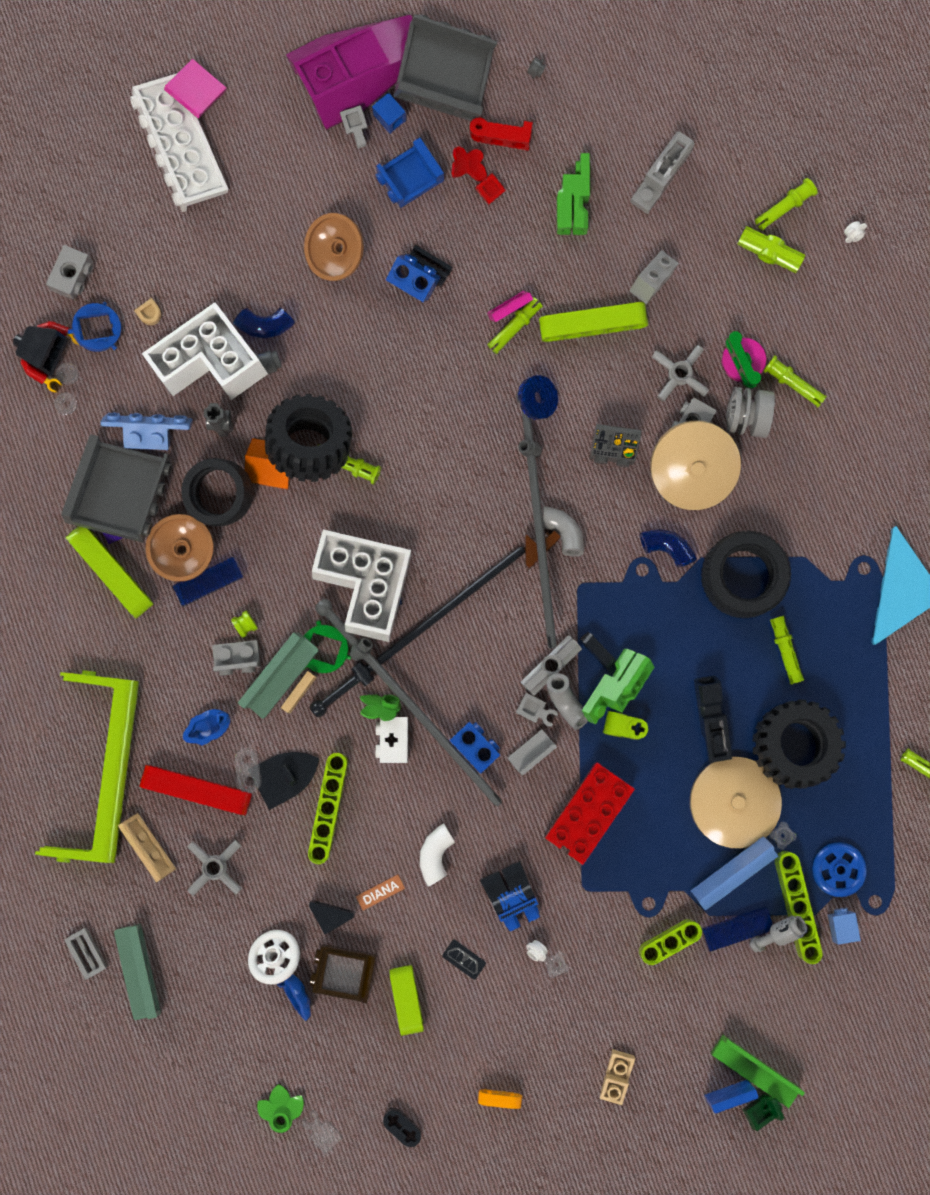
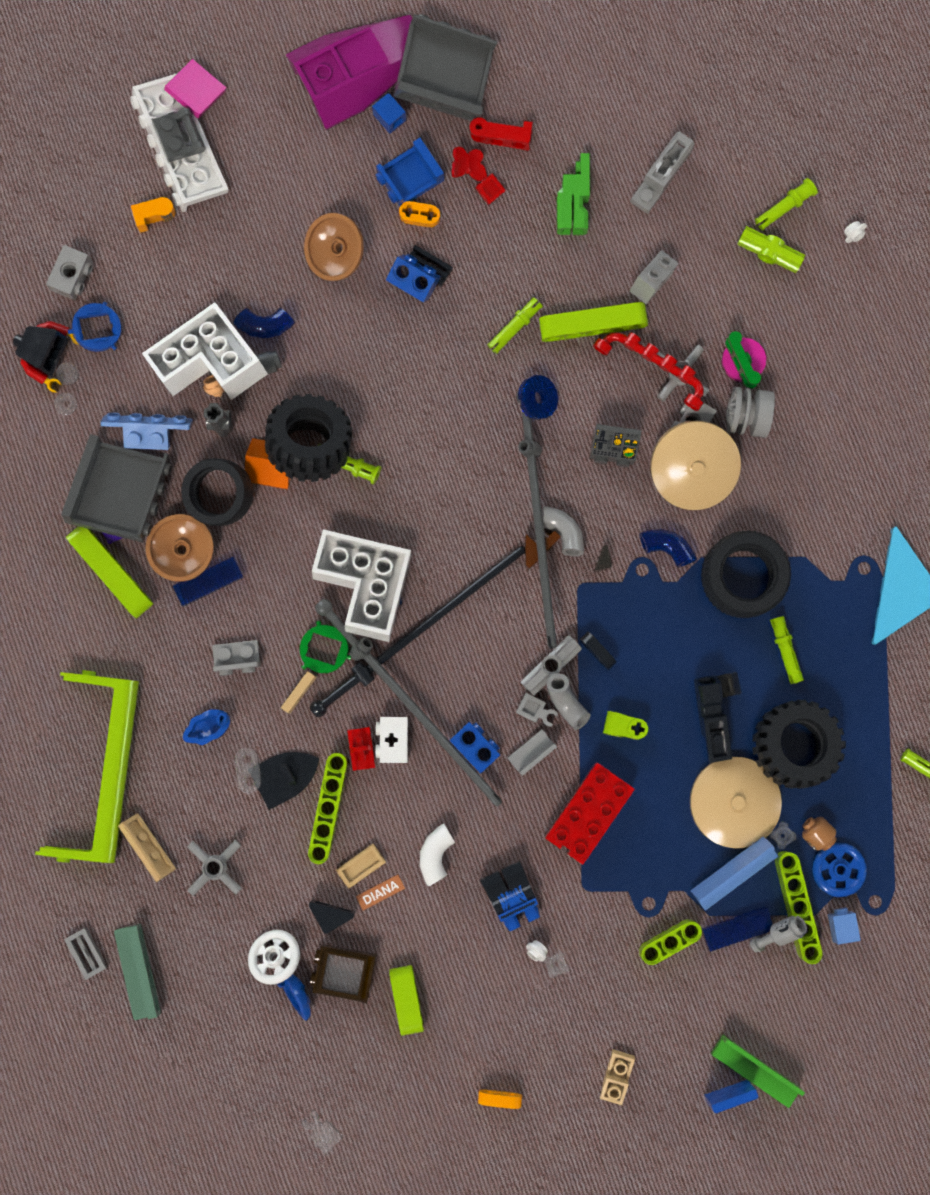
tan tile [134,298,162,325] -> none
red beam [139,764,252,816] -> none
lime wheel [231,610,258,638] -> none
sand green panel [238,632,319,719] -> none
bright green plate [257,1084,304,1133] -> none
light grey plate [340,106,368,149] -> none
bright green plate [360,694,401,721] -> none
black beam [383,1108,421,1147] -> none
black sticker [442,939,486,980] -> none
dark pink tile [487,291,533,322] -> none
dark grey plate [527,57,546,79] -> none
bright green plate [582,649,655,725] -> none
dark green bracket [742,1094,785,1131] -> none
lime pin [763,355,827,408] -> none
none -> light orange leg [131,197,176,233]
none -> dark grey plate [152,108,206,163]
none -> light nougat plate [203,375,224,397]
none -> tan tile [336,843,386,889]
none -> red hips [347,727,376,771]
none -> light orange beam [399,201,440,227]
none -> red bar [593,332,704,411]
none -> clear smoke slope [593,545,612,573]
none -> clear smoke slope [716,672,741,698]
none -> medium nougat head [802,817,837,851]

